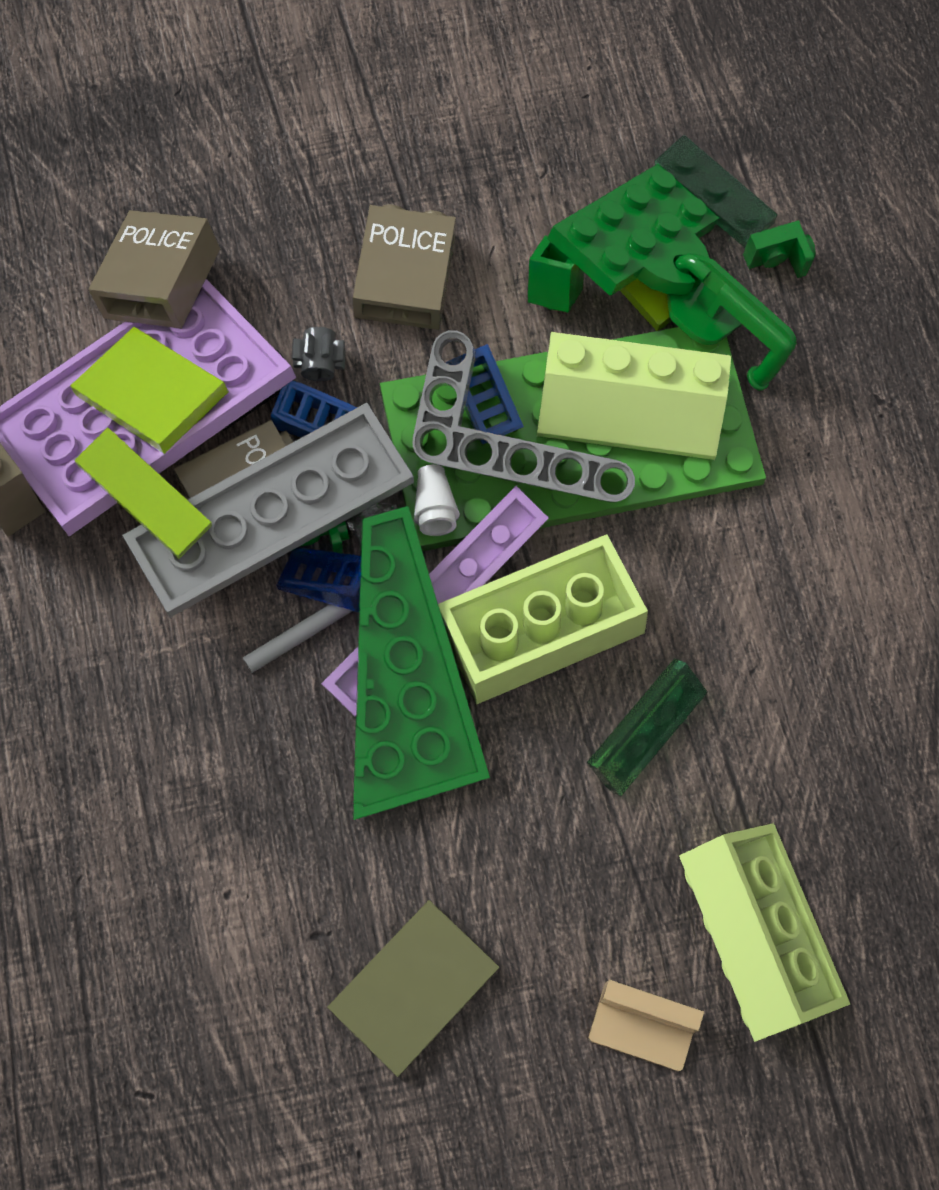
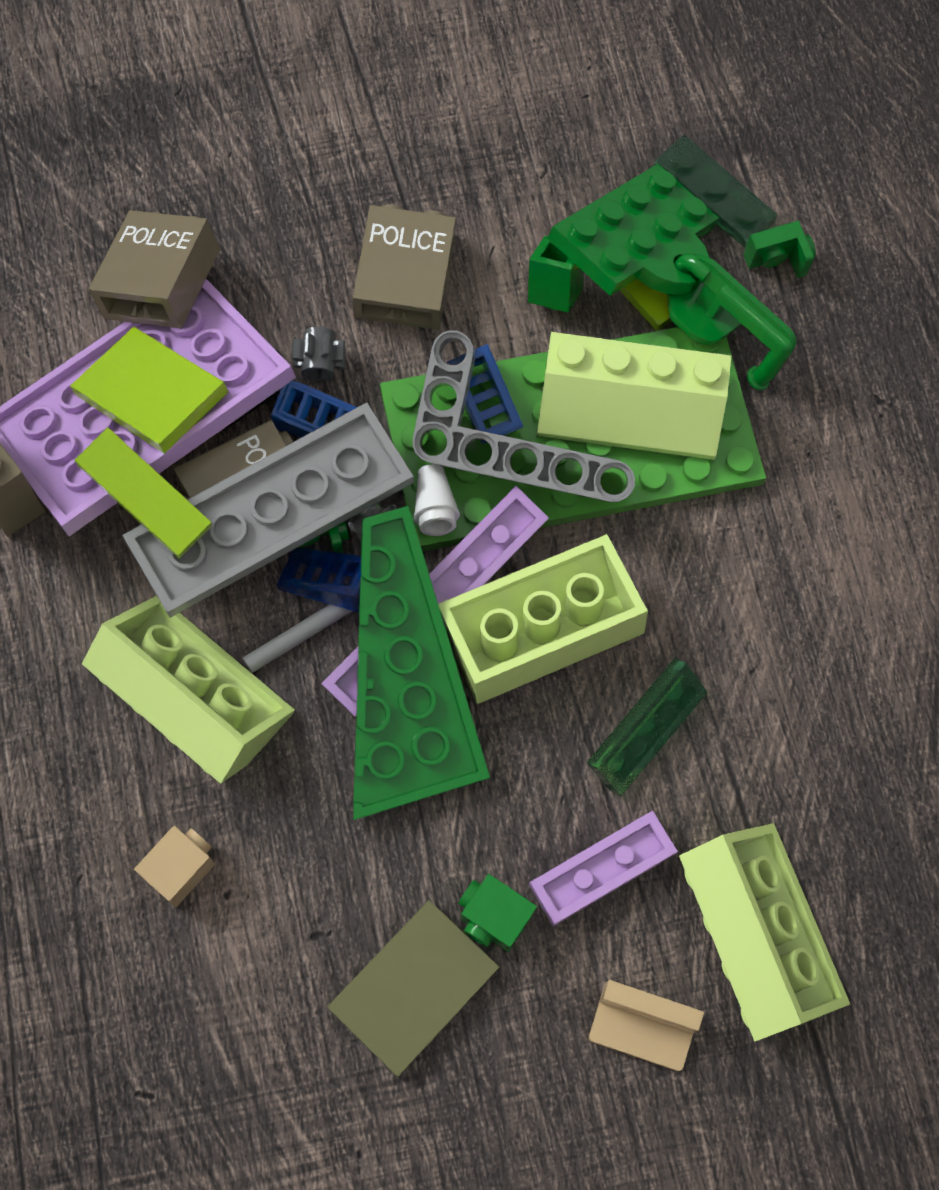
none -> yellowish green slope [82,596,295,784]
none -> tan brick [134,826,215,908]
none -> green brick [458,873,537,952]
none -> lavender plate [529,810,678,927]

